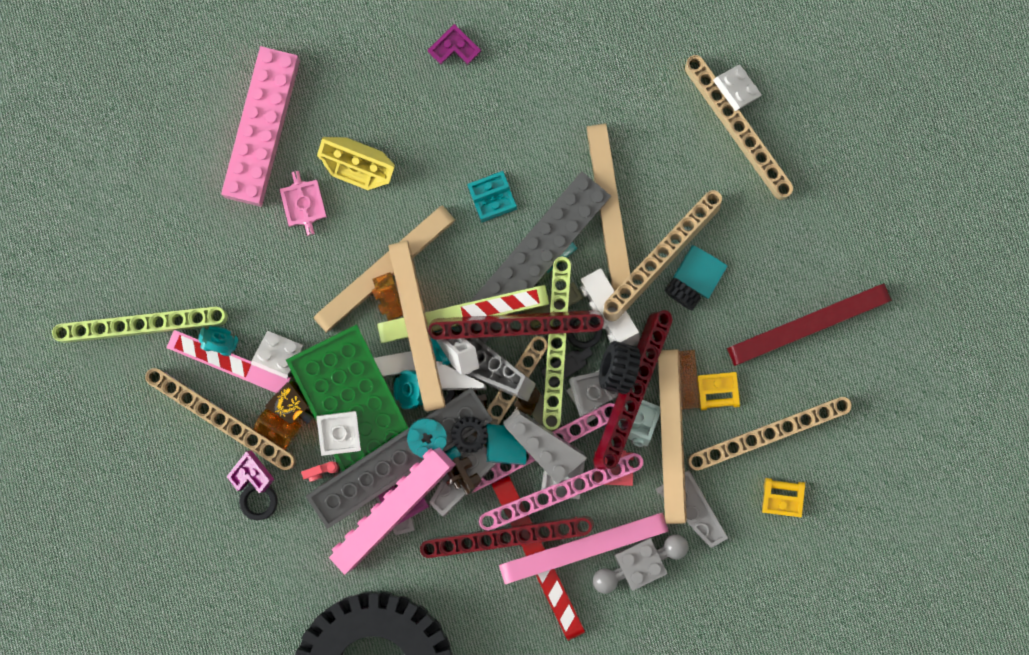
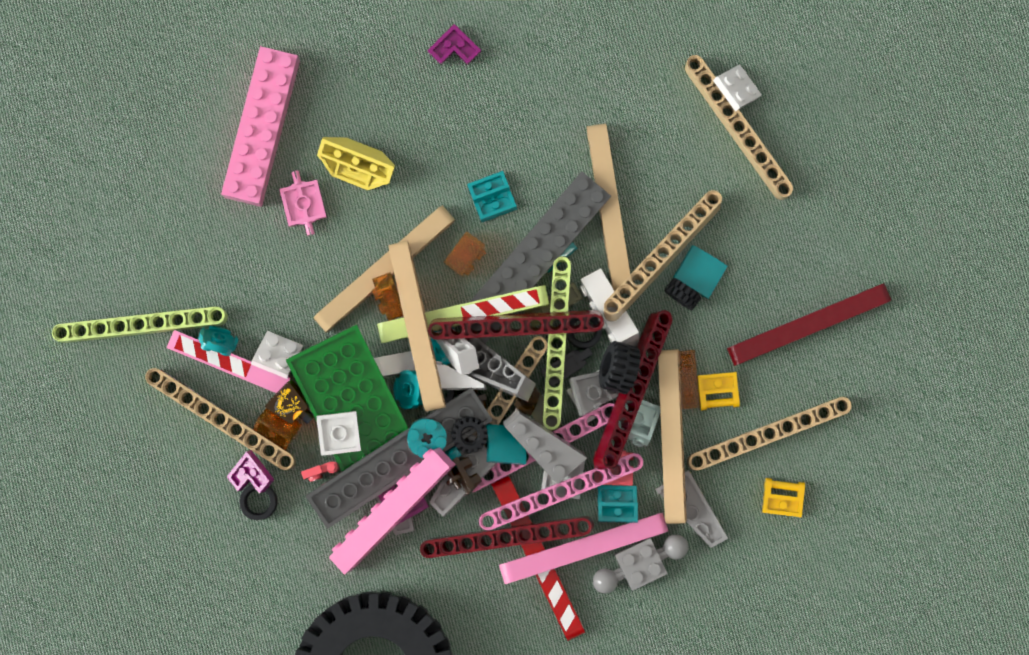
none -> clear orange brick [444,231,486,278]
none -> teal slope [597,485,638,523]

